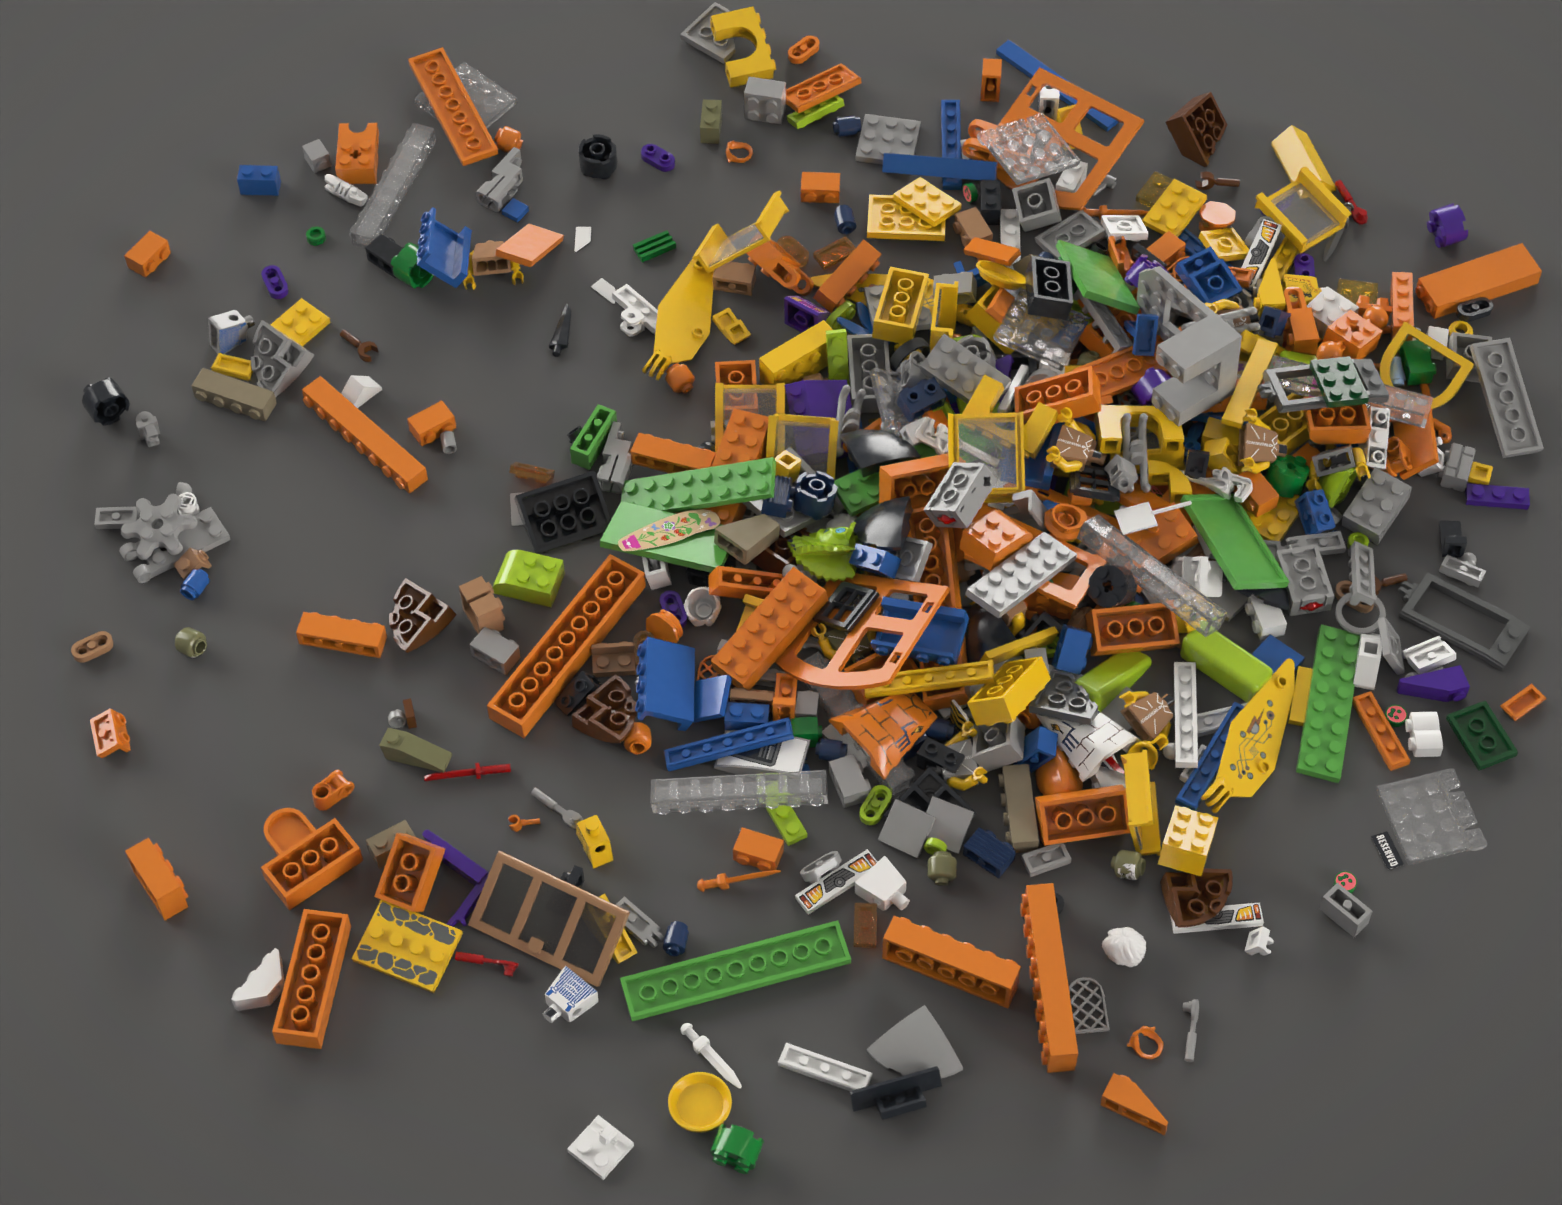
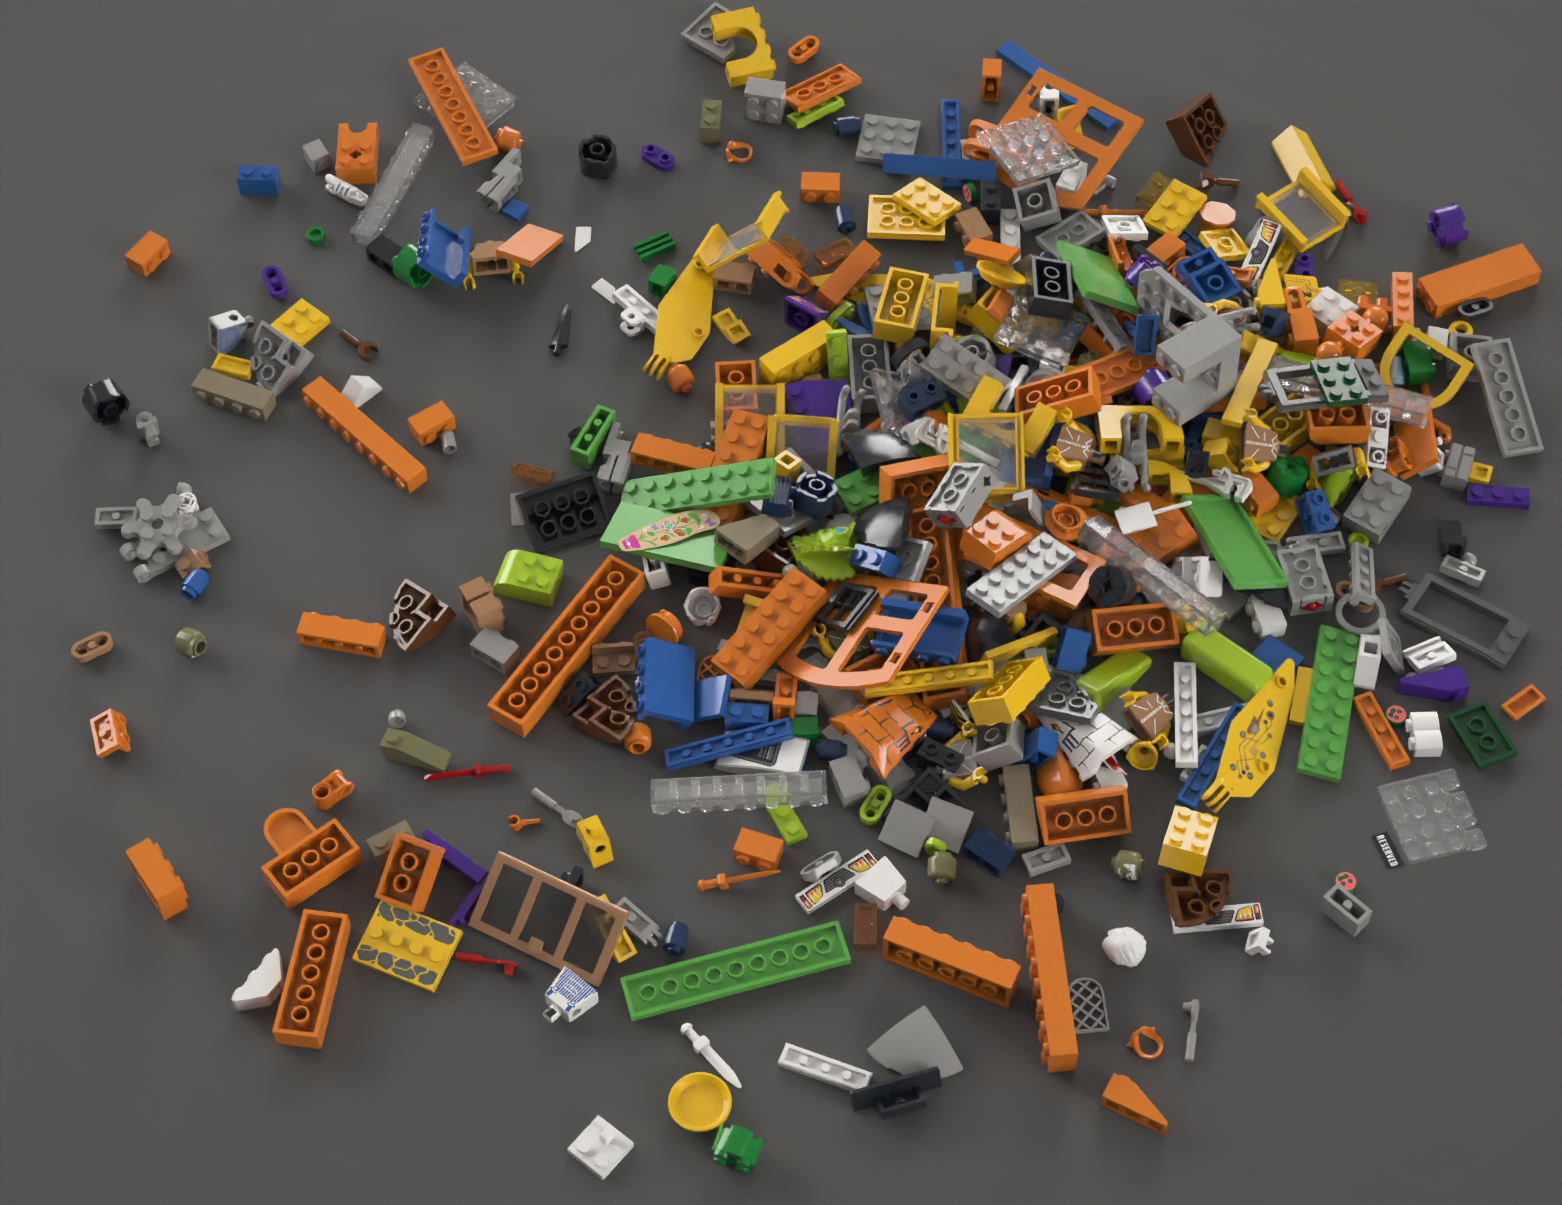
reddish brown tile [403,698,417,729] -> none
dark purple plate [660,591,688,628] -> none
yellow piece [1120,750,1161,856] -> none
none -> green brick [648,264,677,298]

